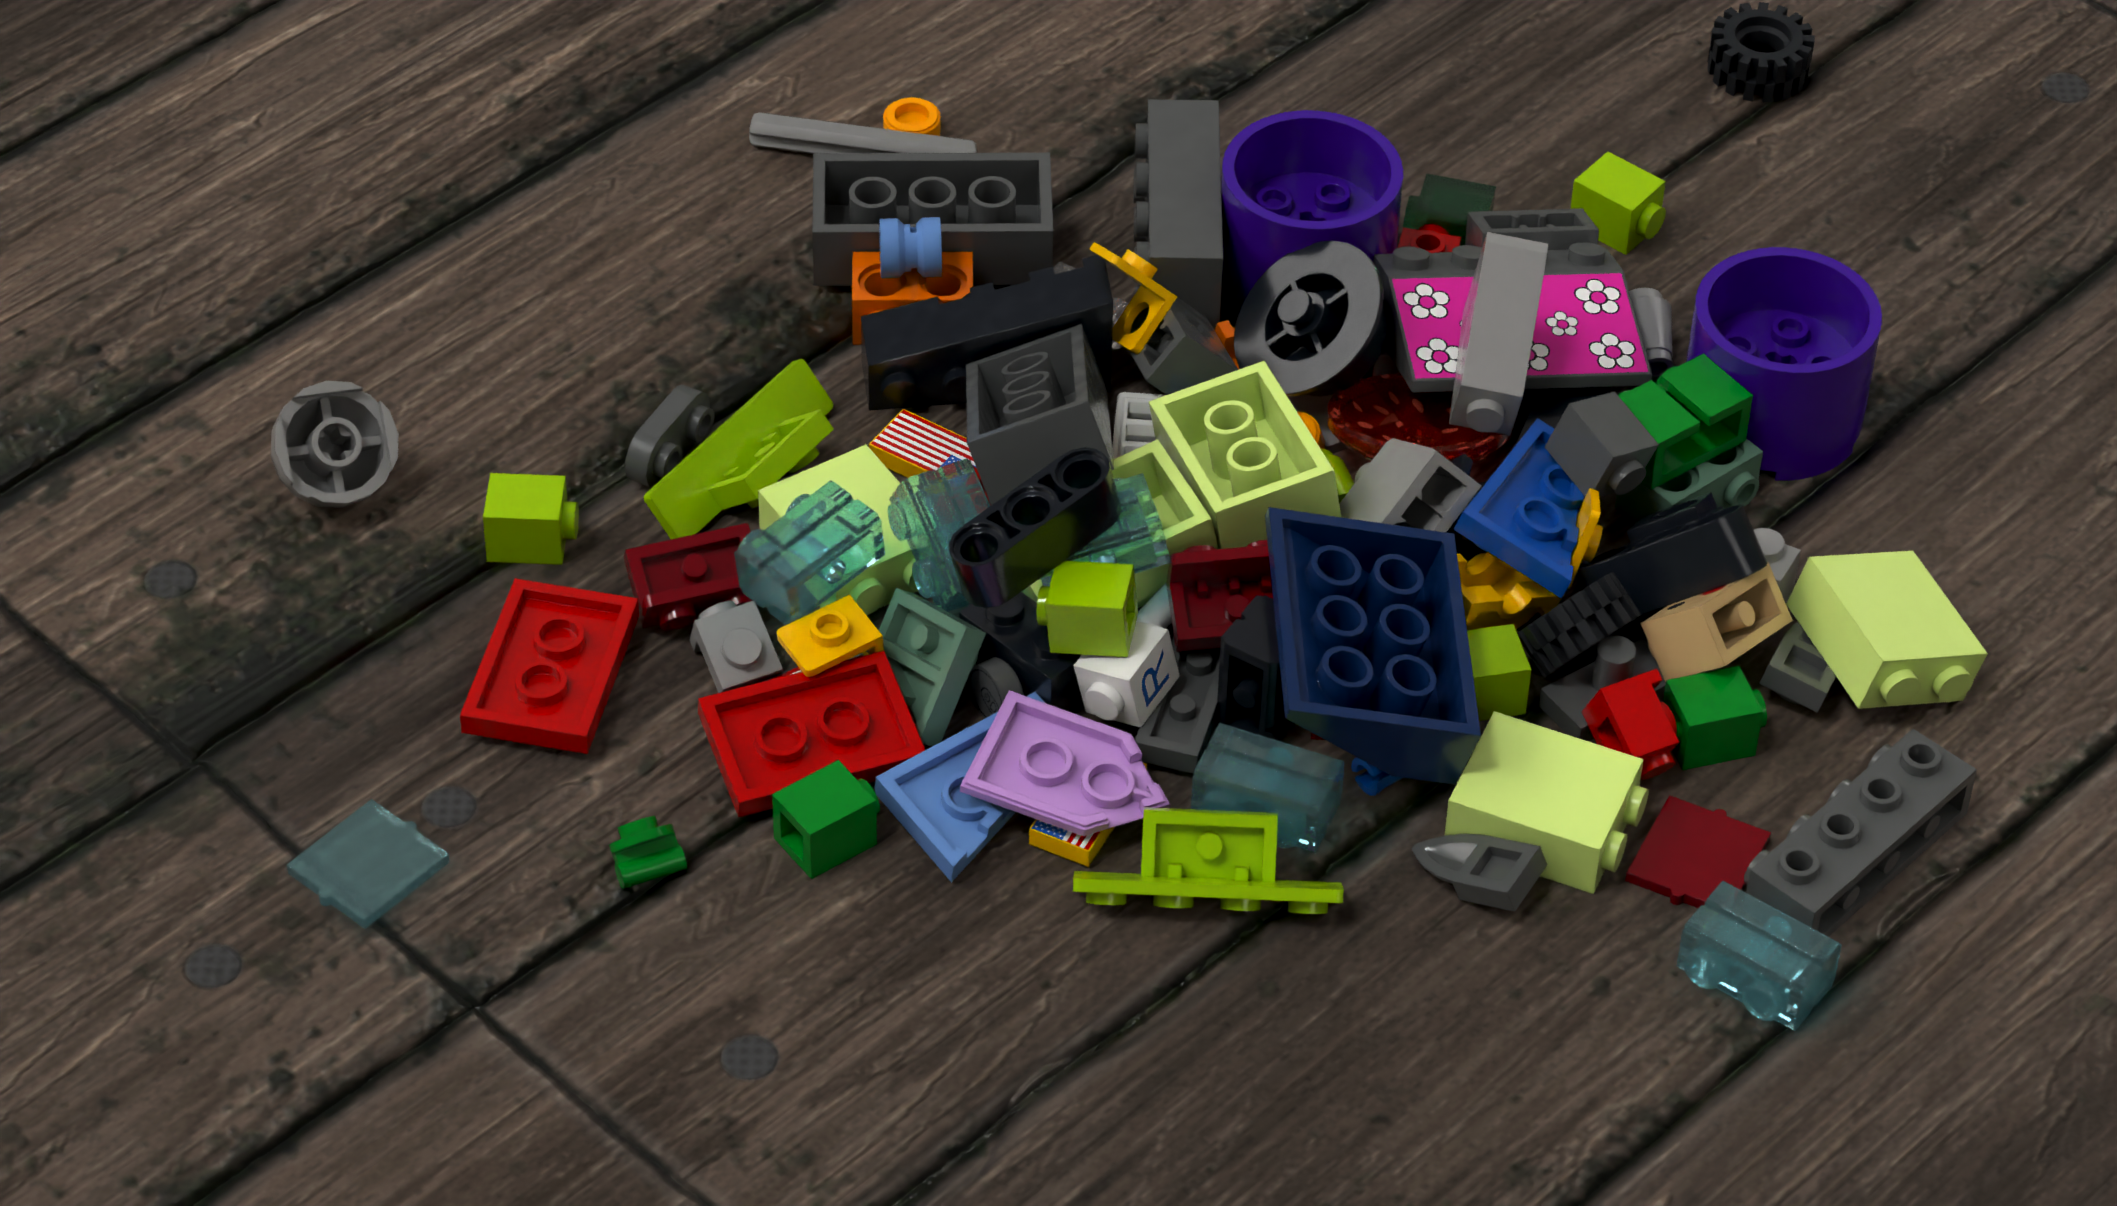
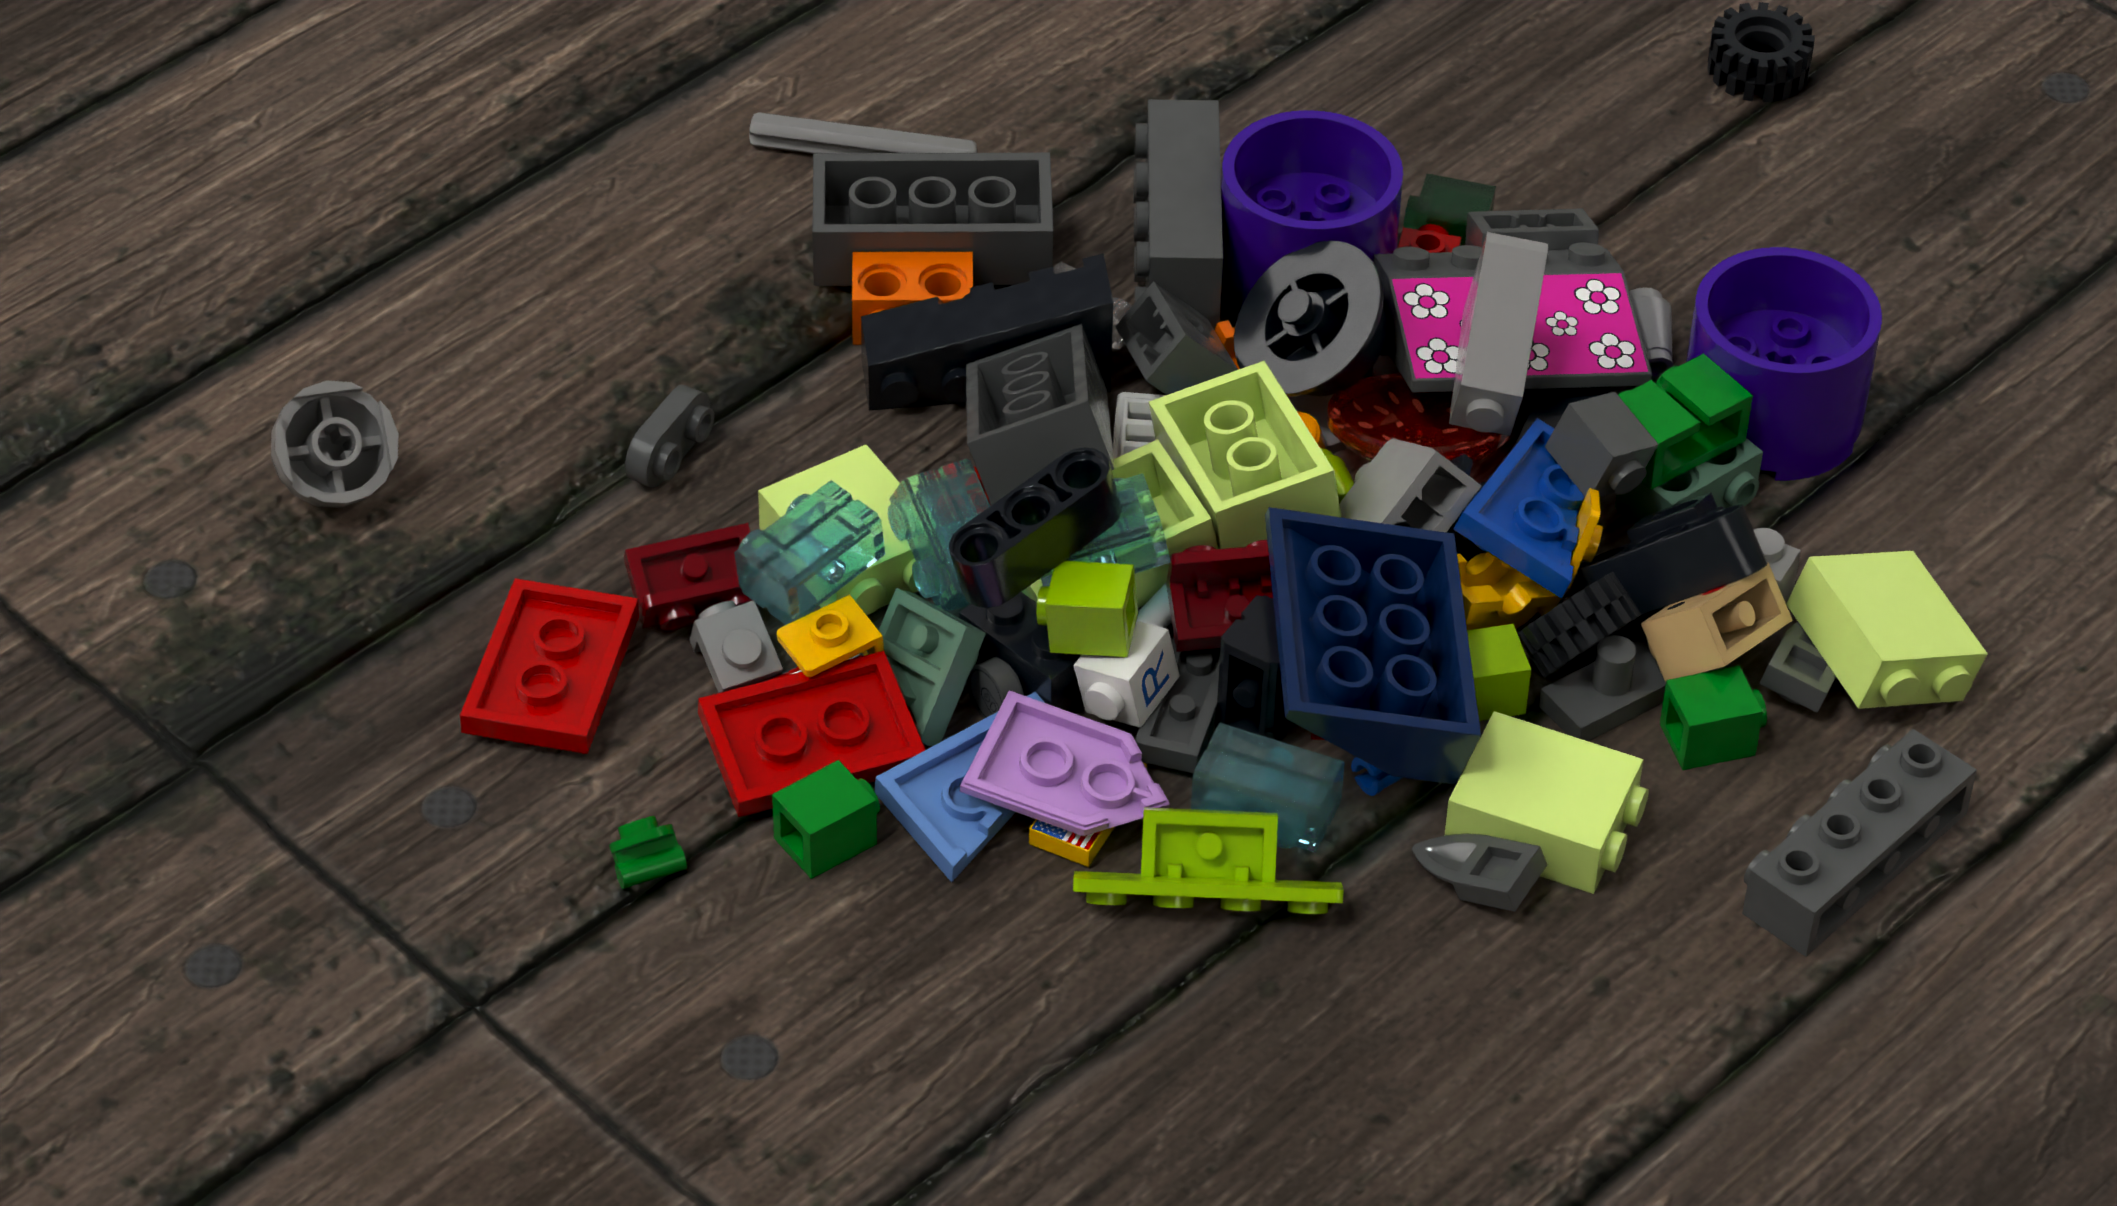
clear light blue piece [287,799,450,929] -> none
lime brick [483,473,579,565] -> none
lime bracket [644,359,834,539] -> none
tile [869,409,976,493] -> none
medium blue wheel [879,217,942,279] -> none
light orange tile [883,97,941,136] -> none
yellow bracket [1089,242,1177,354] -> none
lime brick [1570,152,1666,255] -> none
red brick [1581,668,1679,780] -> none
dark red piece [1625,795,1771,919] -> none
clear light blue brick [1676,881,1842,1031] -> none

